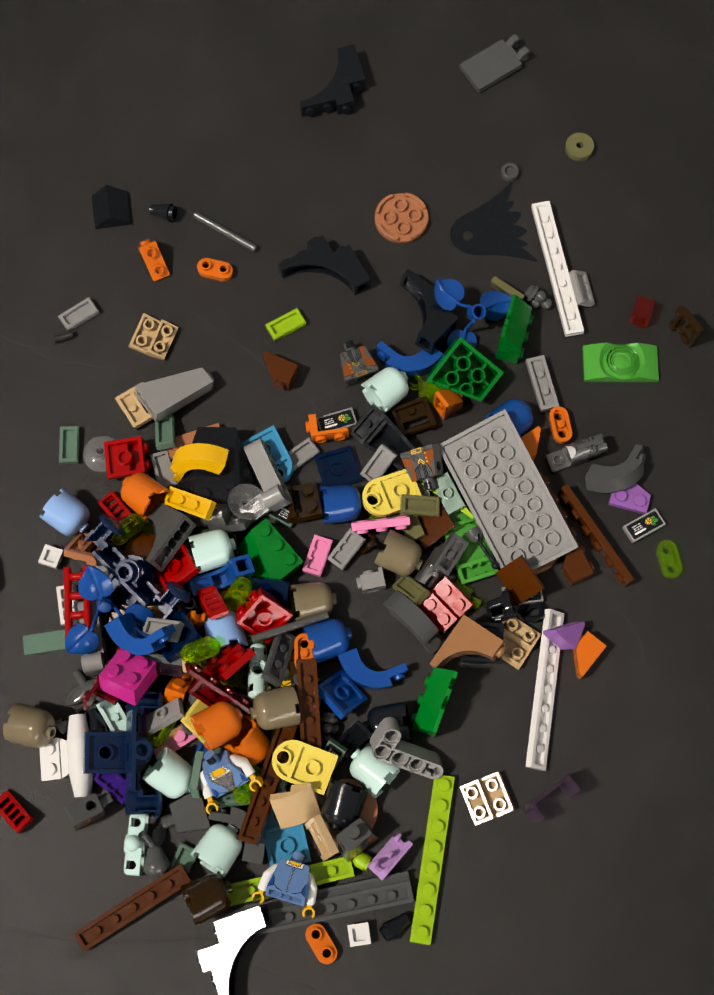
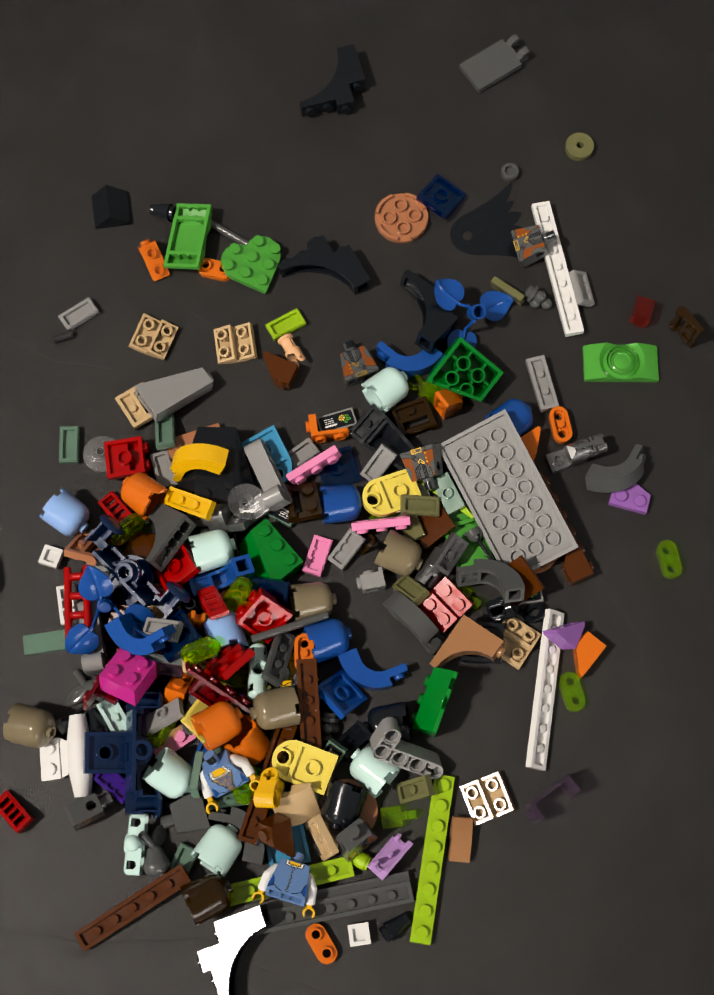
green wedge [495,294,534,364] -> none
reddish brown plate [559,484,634,587] -> none
tile [622,508,666,544] -> none
none -> bright green slope [163,203,212,270]
none -> tan slope [213,322,258,364]
none -> bright green plate [220,235,281,294]
none -> yellow piece [253,767,284,808]
none -> reddish brown slope [258,813,295,858]
none -> light nougat piece [277,333,305,367]
none -> bright pink plate [286,445,342,485]
none -> clear neon green plate [380,806,417,829]
none -> olive slope [396,774,435,804]
none -> clear blue tile [416,174,466,220]
none -> medium nougat slope [448,816,473,863]
none -> dark grey arch [456,559,525,603]
none -> torso [510,225,557,268]
none -> clear neon green plate [559,672,585,712]

